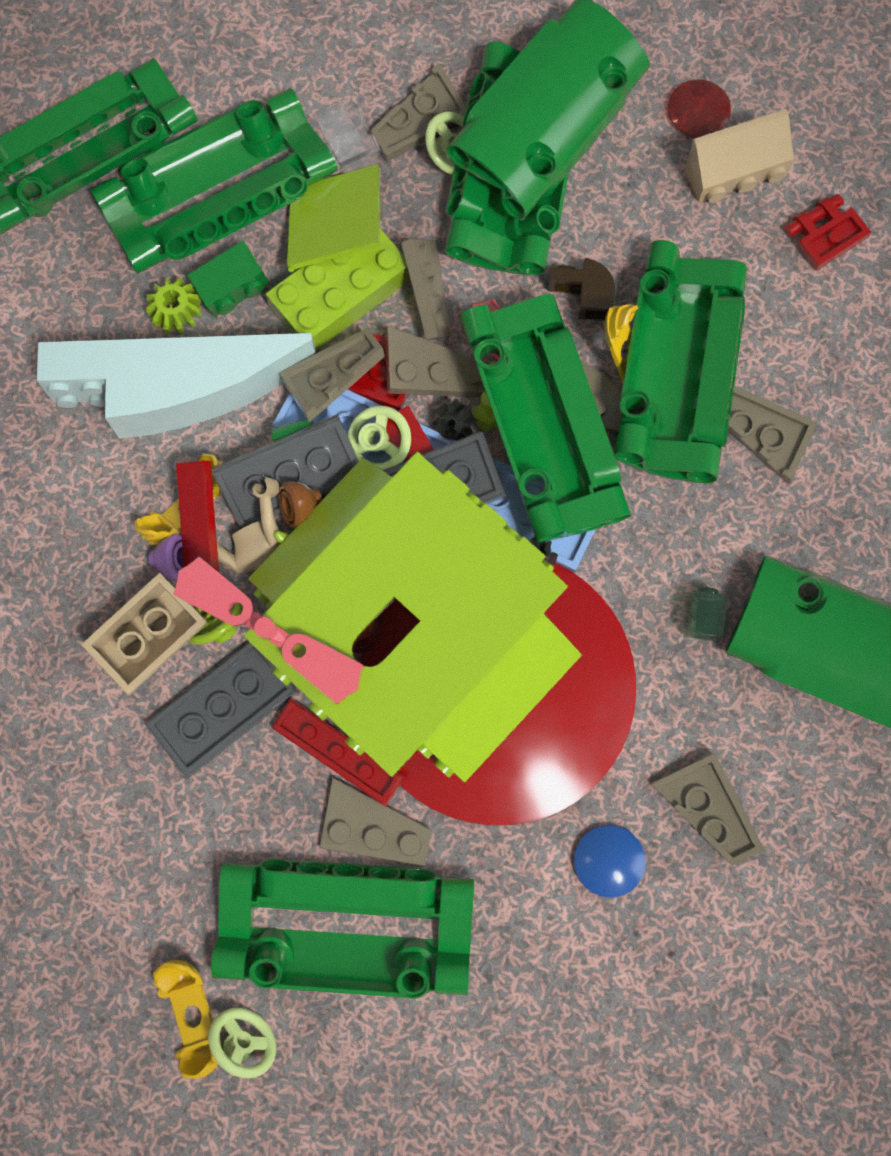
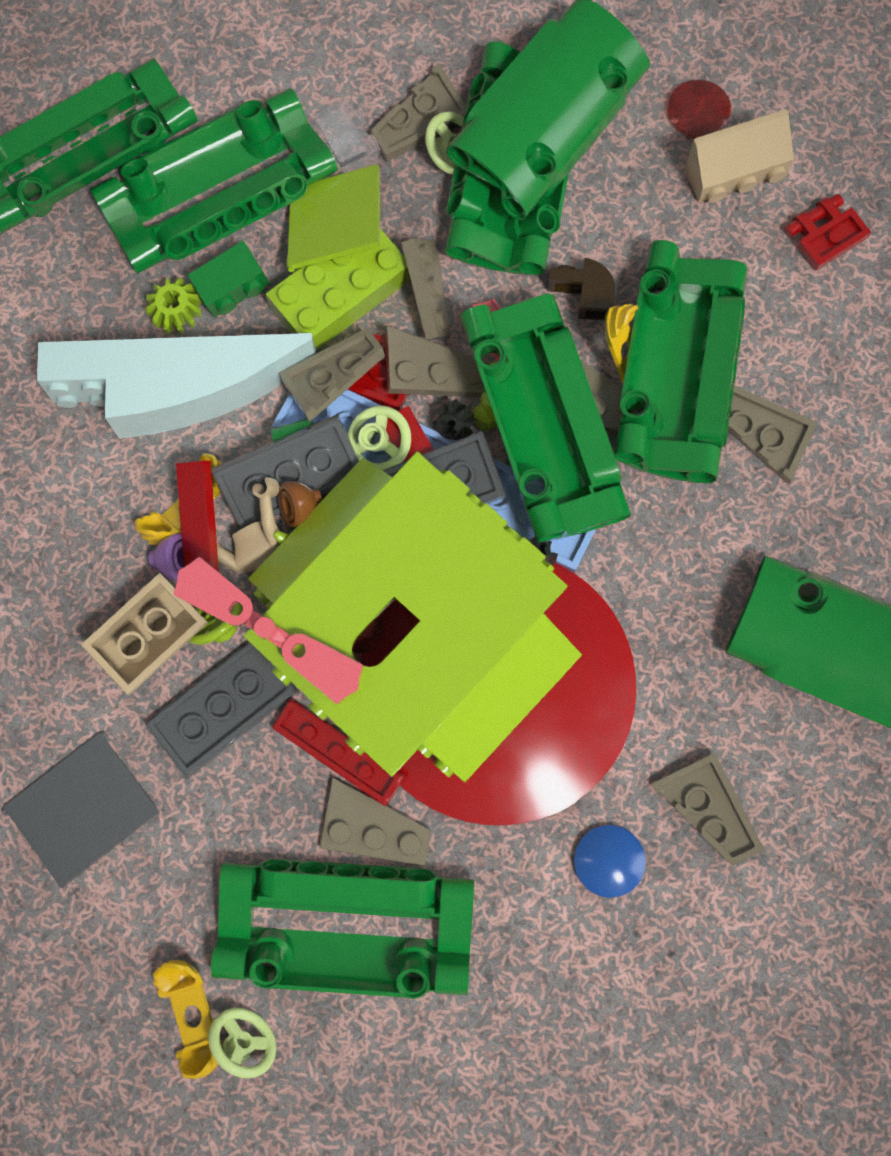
clear green brick [684,587,728,642] -> none
none -> dark grey piece [1,730,160,888]

